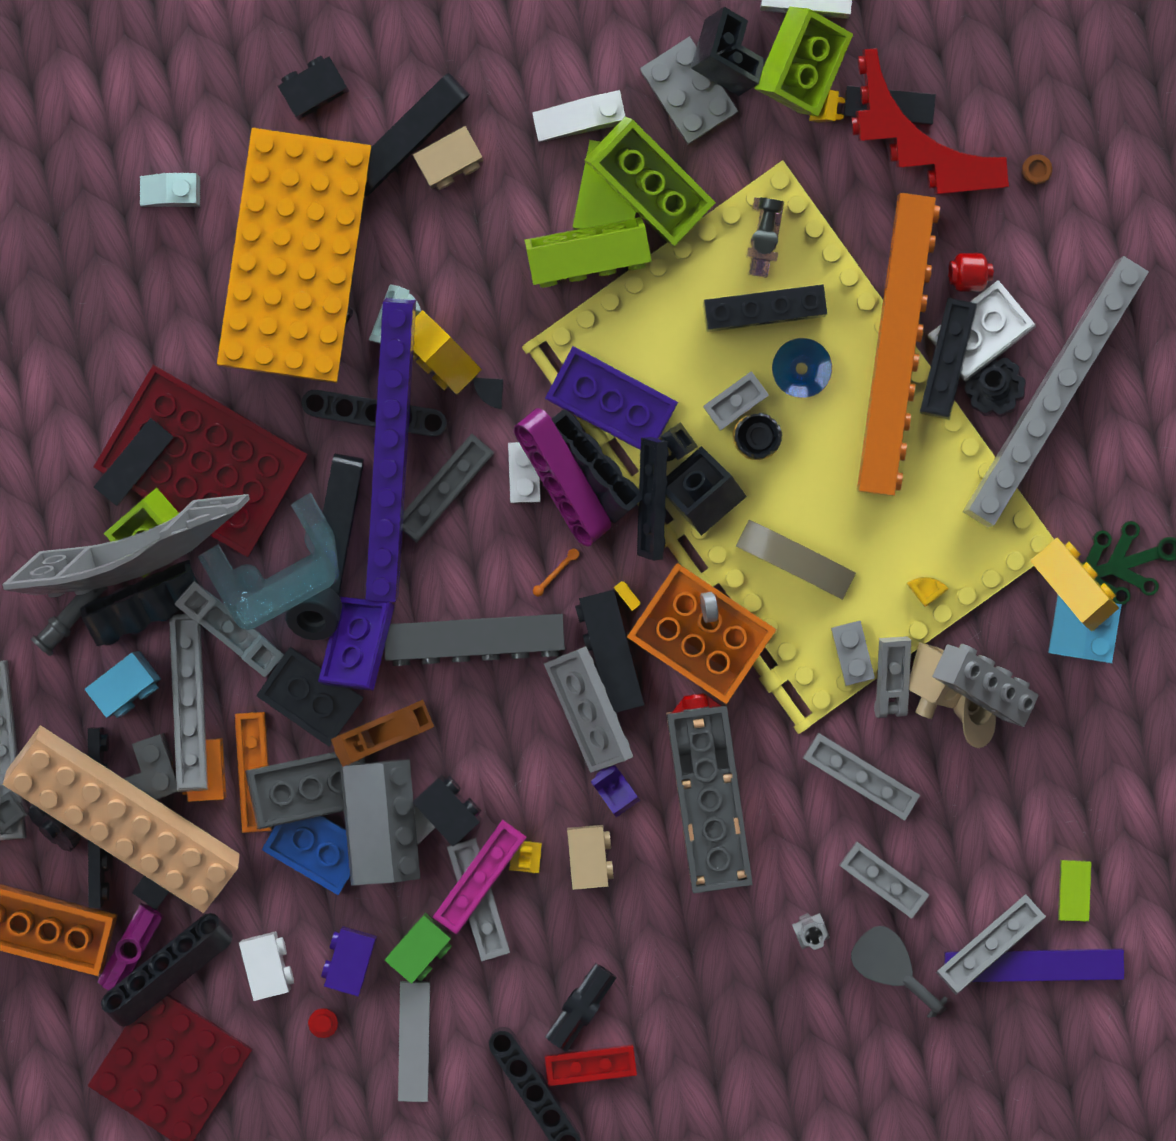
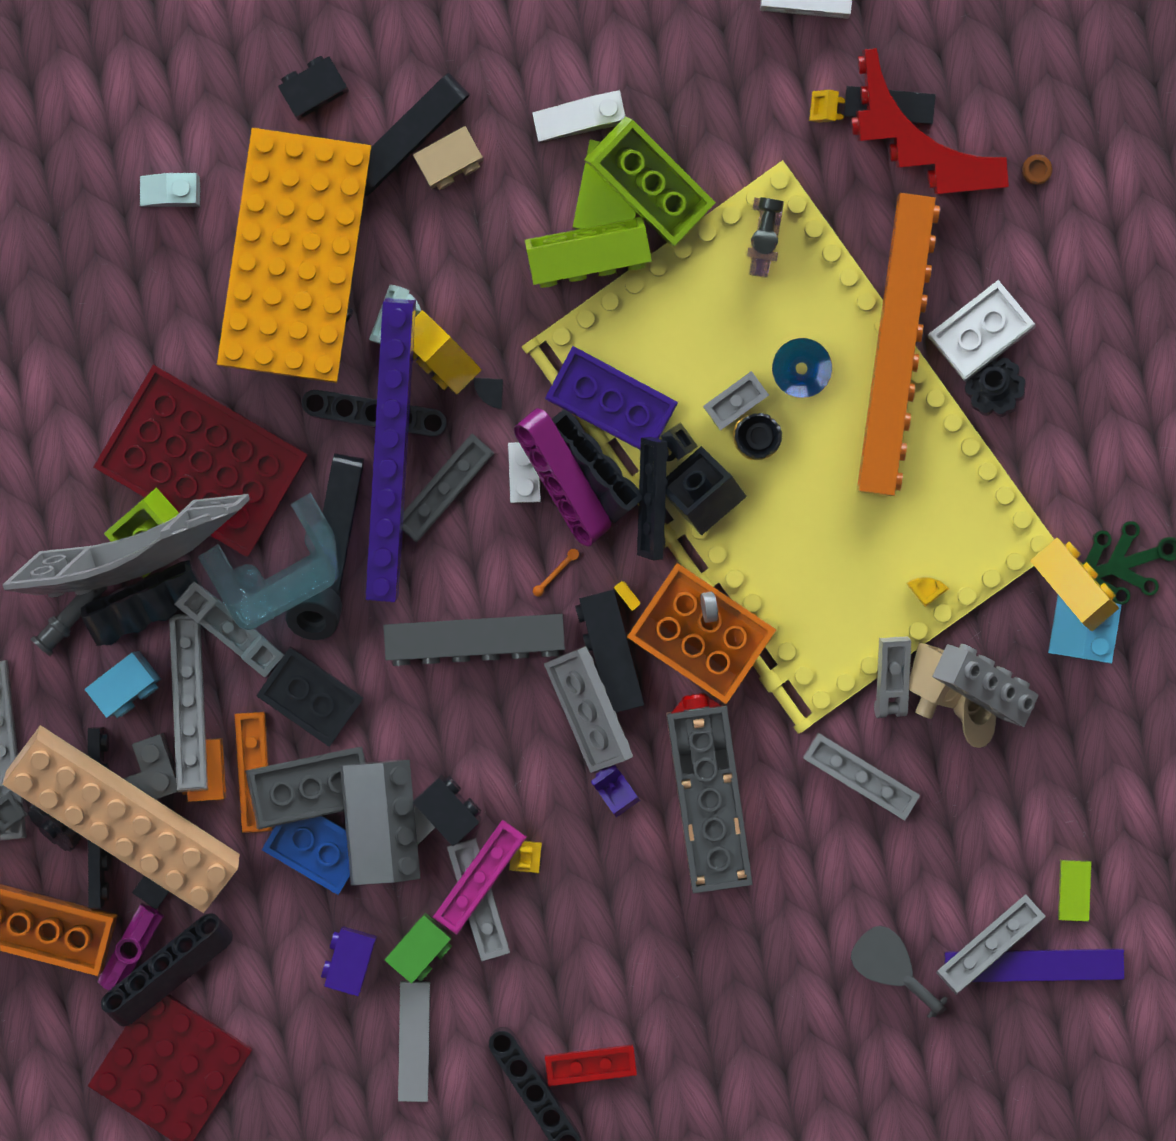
black tile [94,418,175,506] -> none
white brick [239,931,294,1001] -> none
red plate [308,1008,338,1038] -> none
dark purple tile [318,597,395,691] -> none
dark orange arch [331,699,434,767] -> none
black piece [545,963,617,1051] -> none
tan brick [567,825,614,890] -> none
light grey plate [640,36,738,145] -> none
black brick [691,7,765,96] -> none
black brick [703,284,827,332] -> none
dark tan slope [736,520,856,600] -> none
lime brick [754,6,853,116] -> none
light grey piece [792,913,830,950] -> none
light grey plate [831,621,875,686] -> none
light grey plate [839,841,929,919] -> none
black tile [920,298,977,420] -> none
red head [948,253,994,292] -> none
light grey brick [963,256,1149,528] -> none

